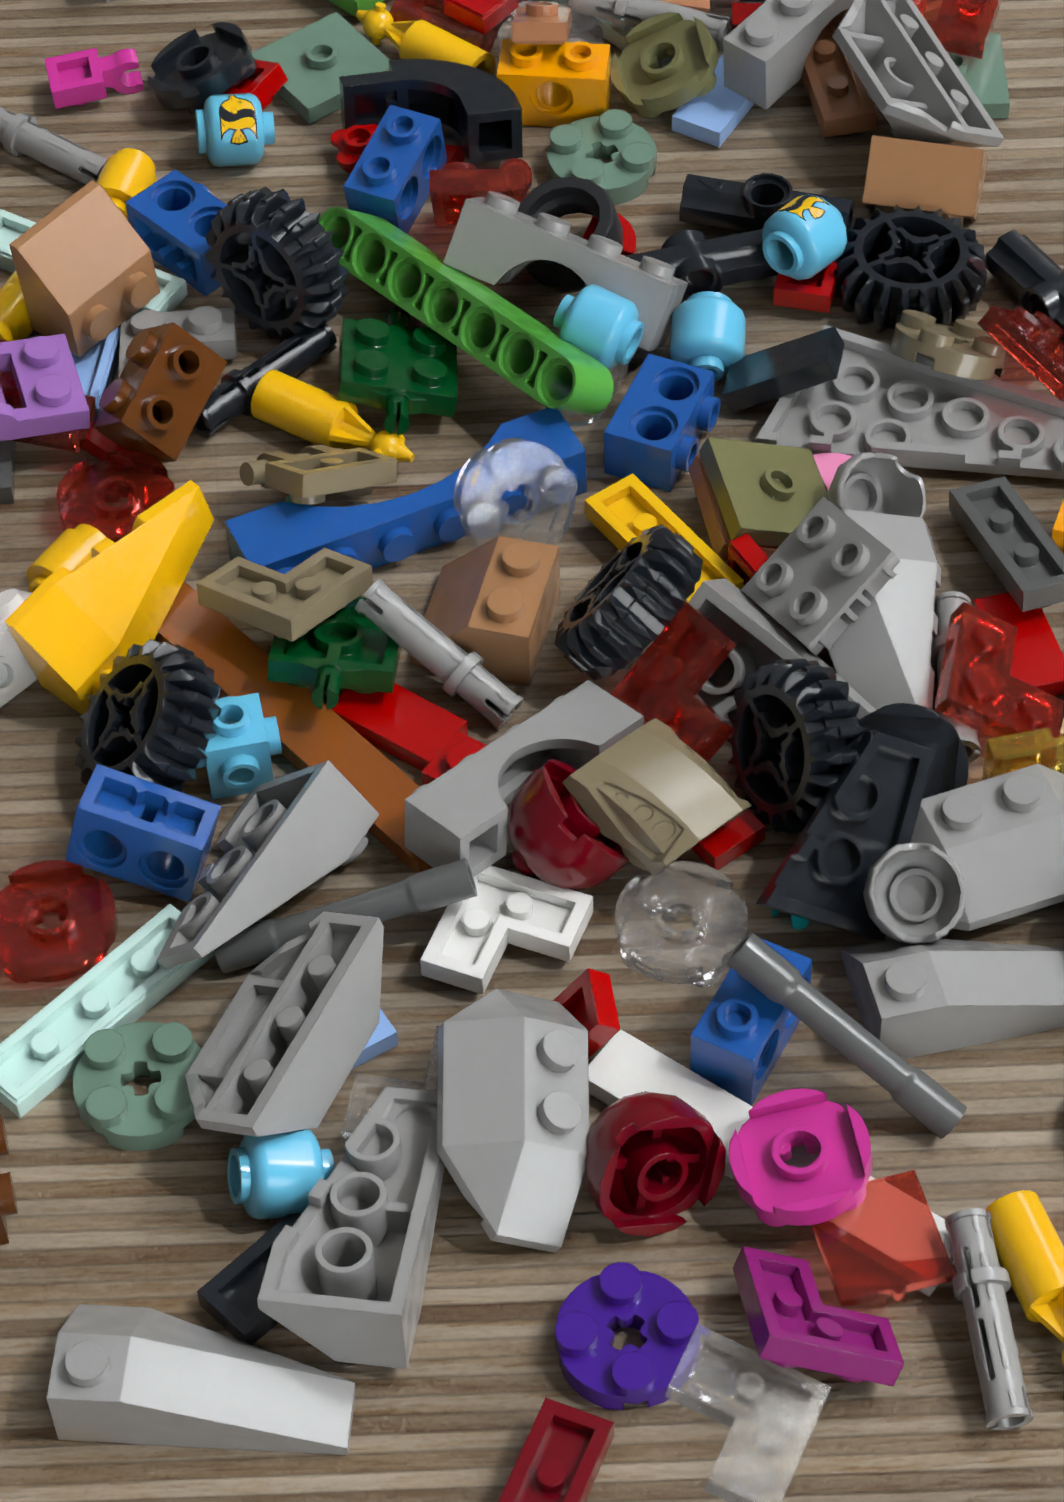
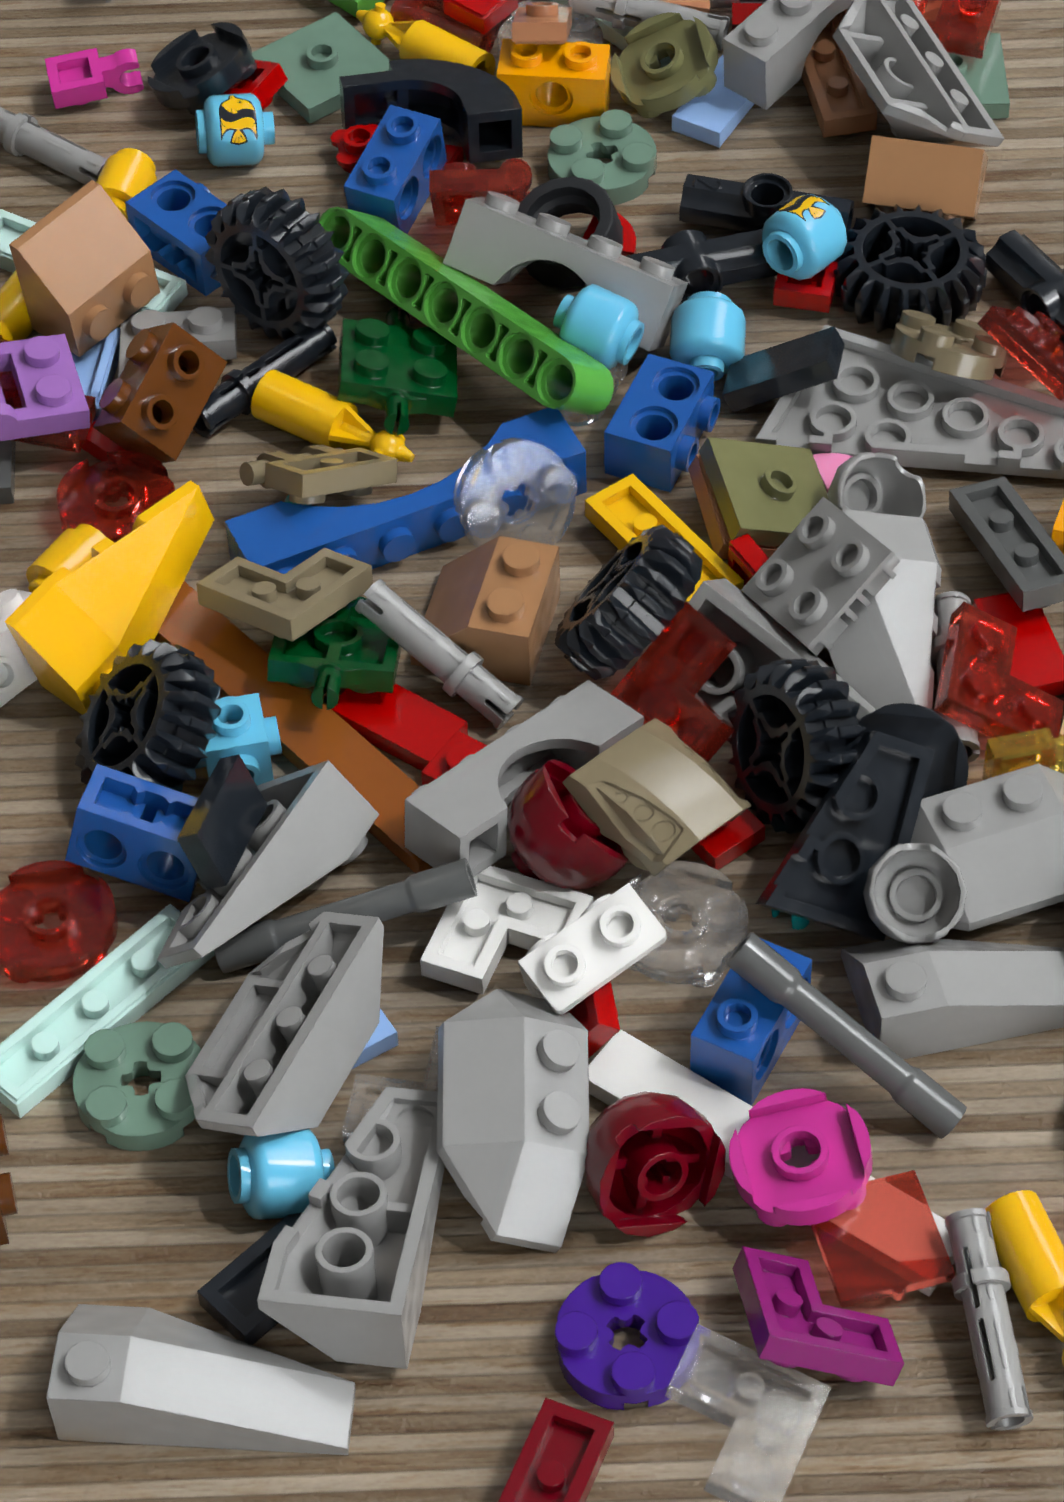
none -> black tile [177,754,268,890]
none -> white bracket [518,883,667,1015]

